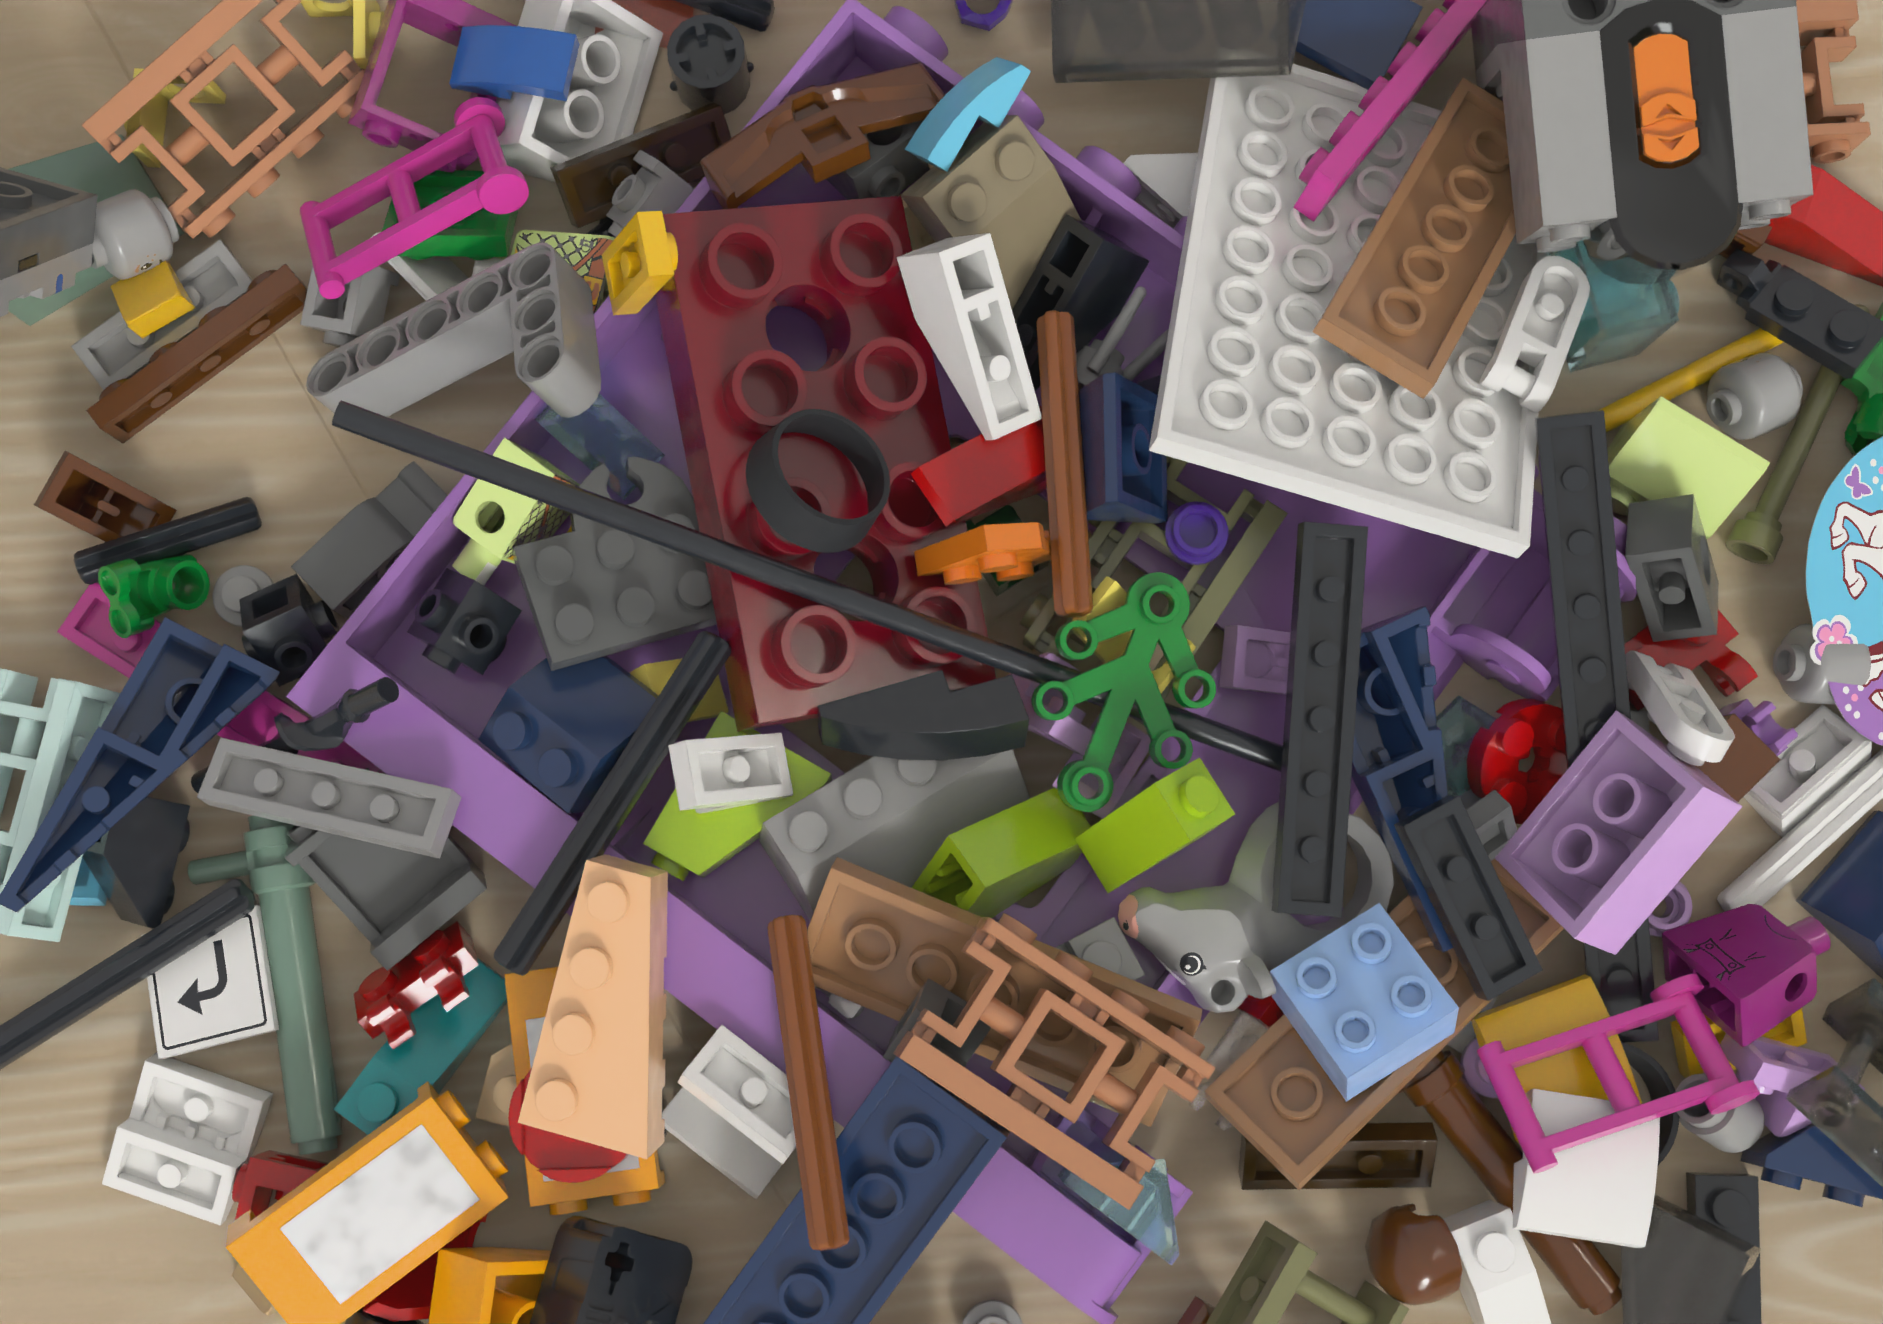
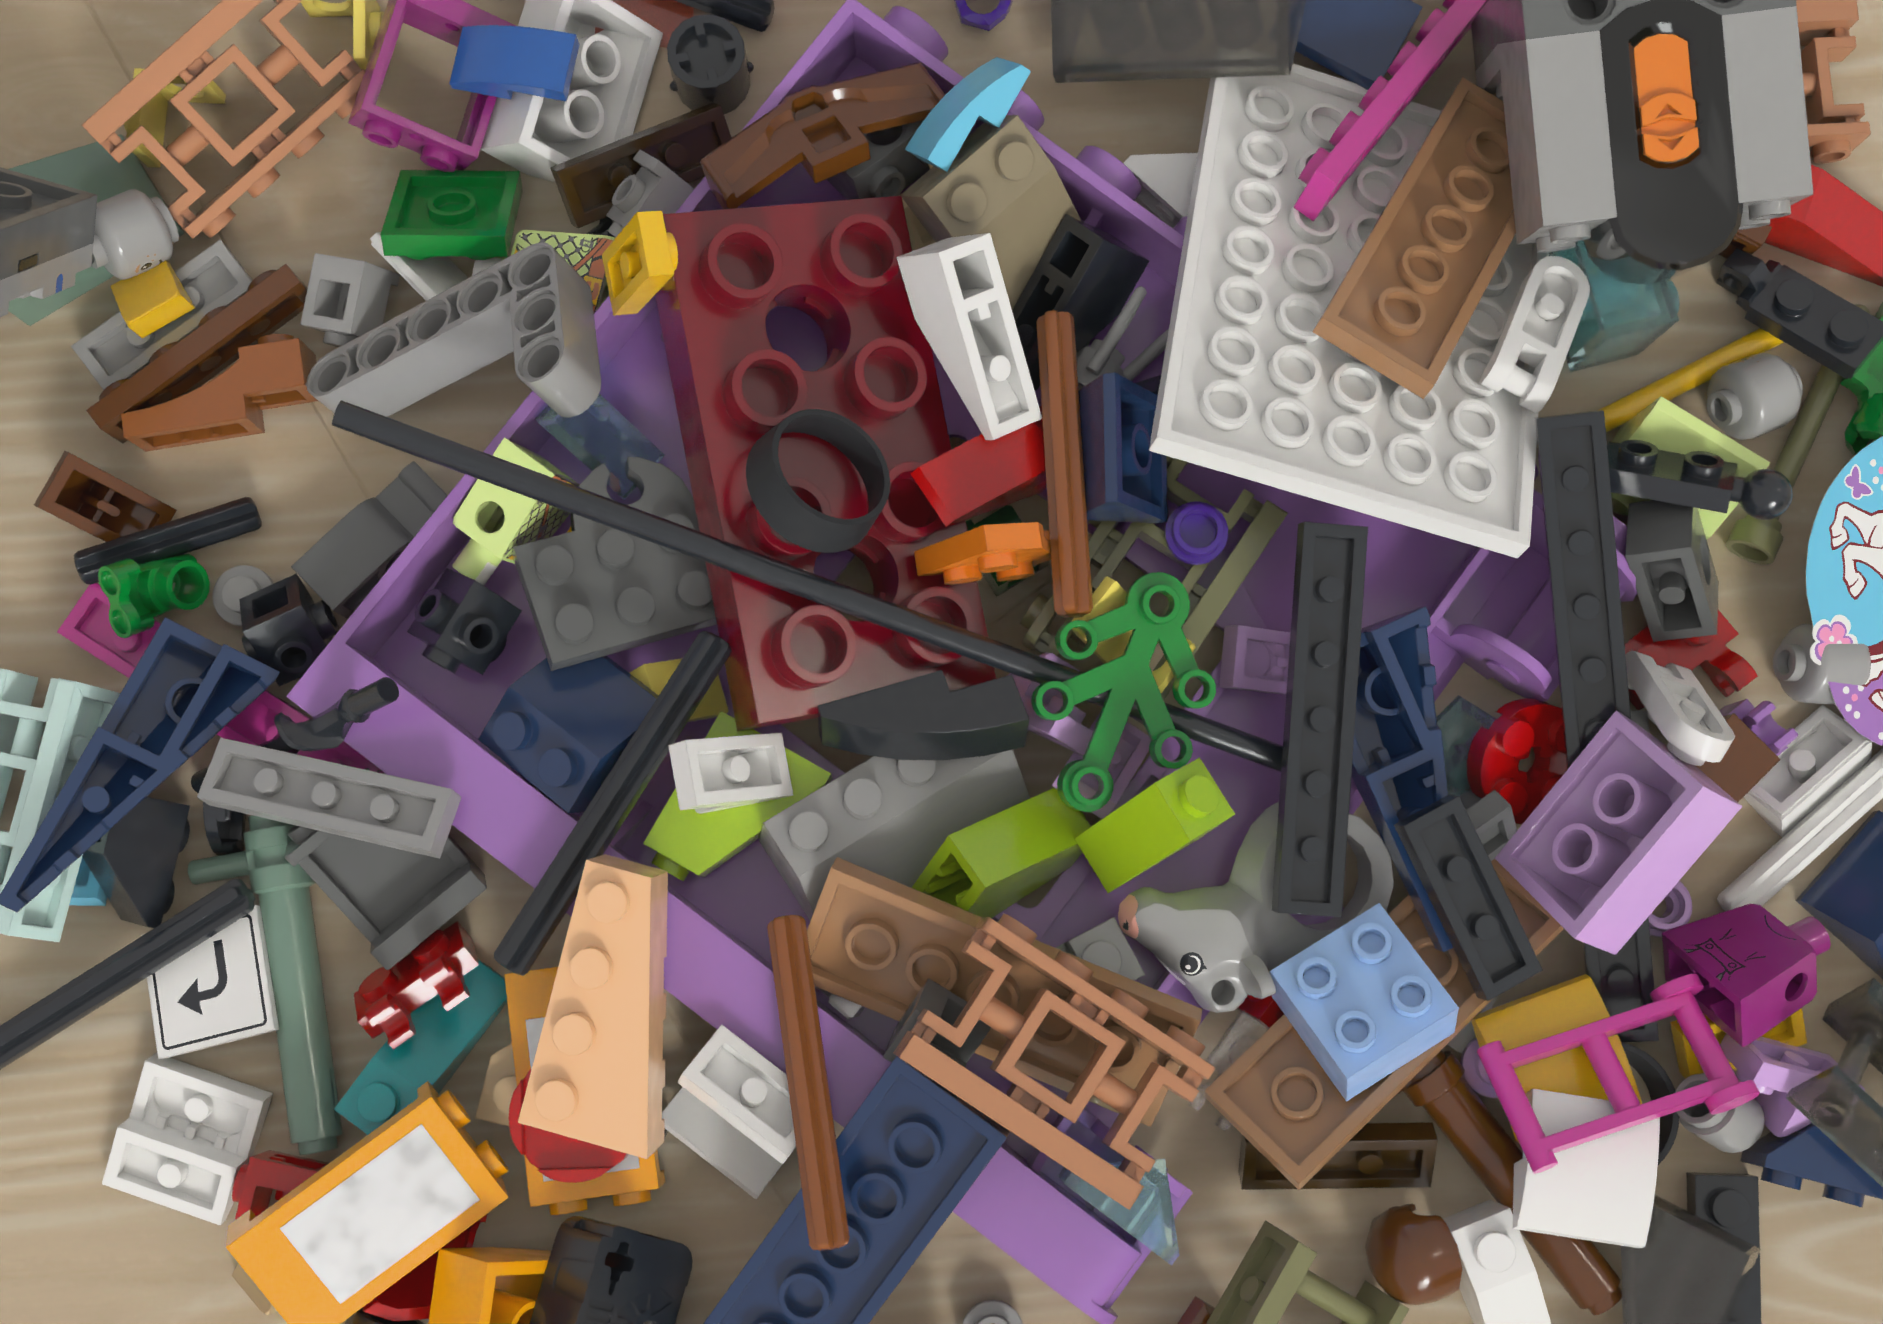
dark pink piece [300,97,529,299] -> none
none -> dark orange slope [121,334,318,452]
none -> black tile [203,802,246,855]
none -> black plate [1607,440,1793,520]

